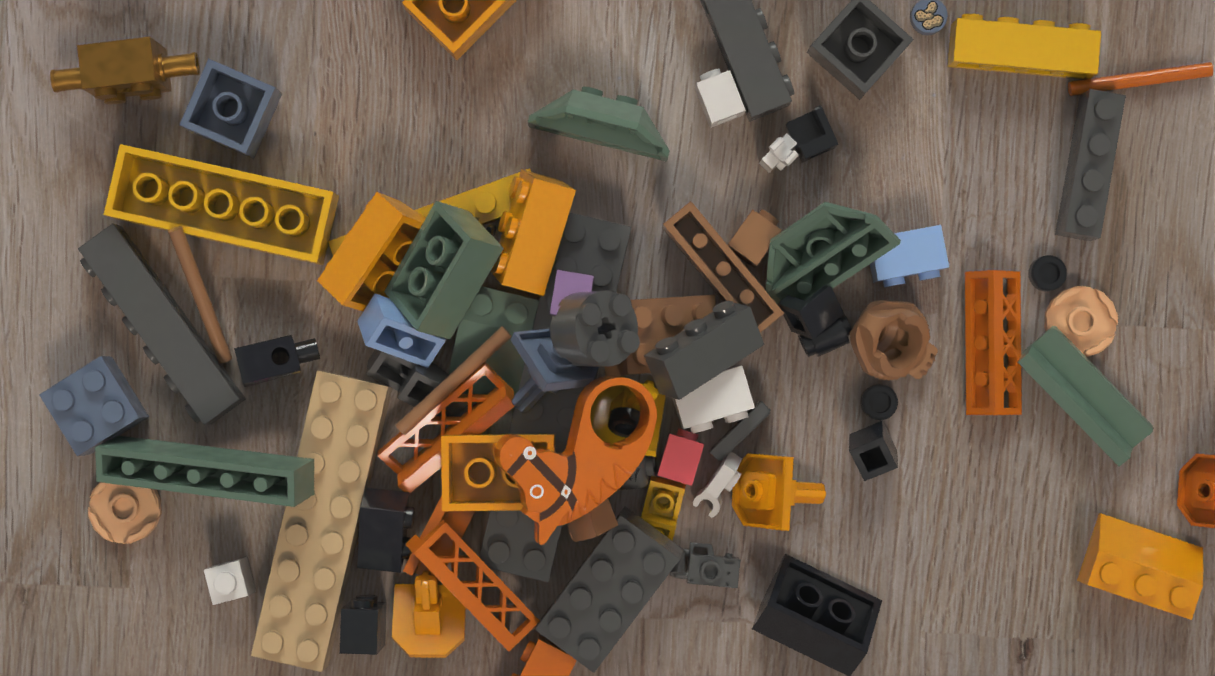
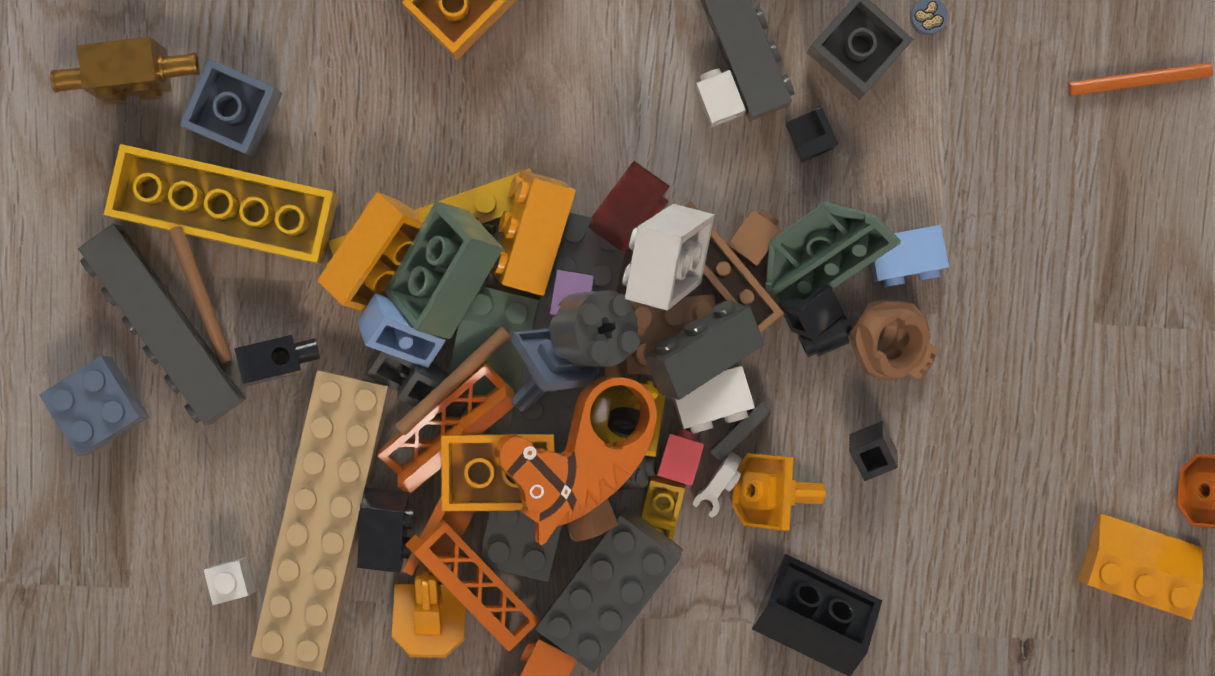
light nougat tile [88,482,162,544] -> none
sand green brick [95,436,315,507] -> none
black brick [339,595,387,655] -> none
sand green wedge [528,86,670,162] -> none
dark grey piece [670,542,741,588] -> none
white plate [759,133,799,173] -> none
black tile [860,384,898,420] -> none
yellow brick [947,14,1101,79] -> none
orange fence [965,270,1022,415] -> none
sand green panel [1018,326,1154,467] -> none
black tile [1028,255,1067,292] -> none
light nougat tile [1044,286,1118,357] -> none
dark grey brick [1055,89,1126,241] -> none
none -> clear red brick [588,161,670,253]
none -> white brick [623,204,715,311]

